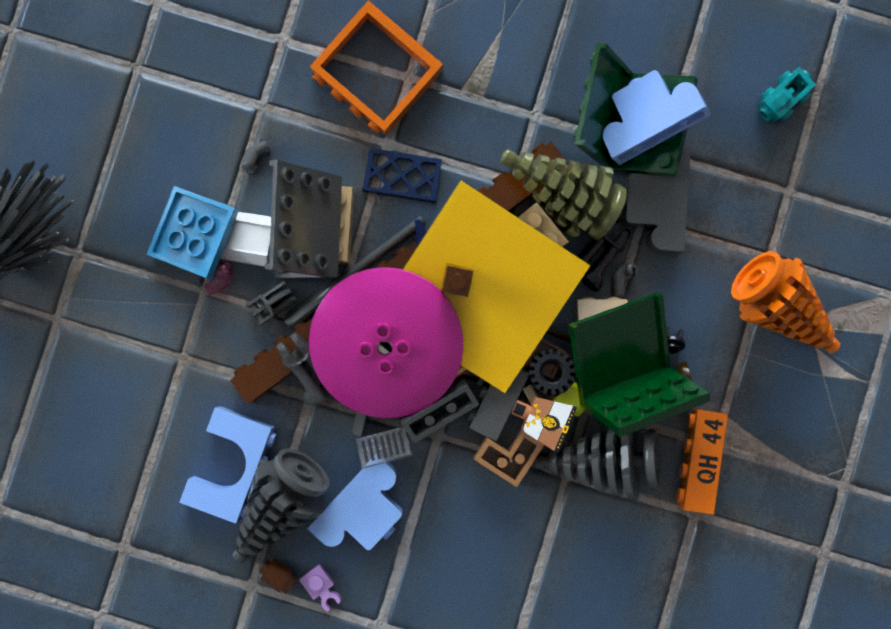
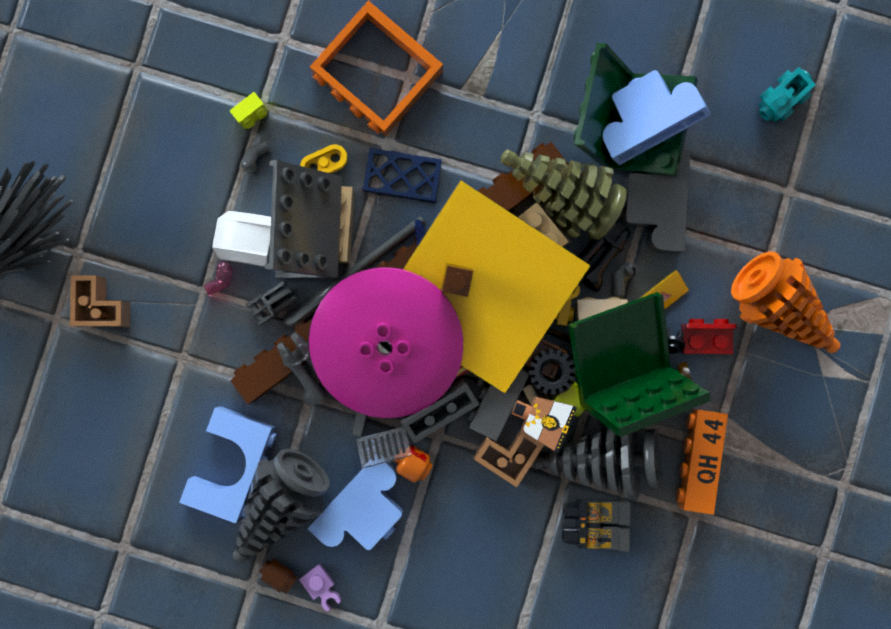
dark azure plate [146,186,239,280] -> none
none -> medium nougat brick [70,275,130,327]
none -> neon yellow piece [230,92,269,130]
none -> yellow plate [300,144,348,174]
none -> orange head [394,445,432,483]
none -> yellow plate [554,285,580,326]
none -> hips [562,499,630,552]
none -> yellow slope [639,270,689,309]
none -> red bracket [681,319,737,354]

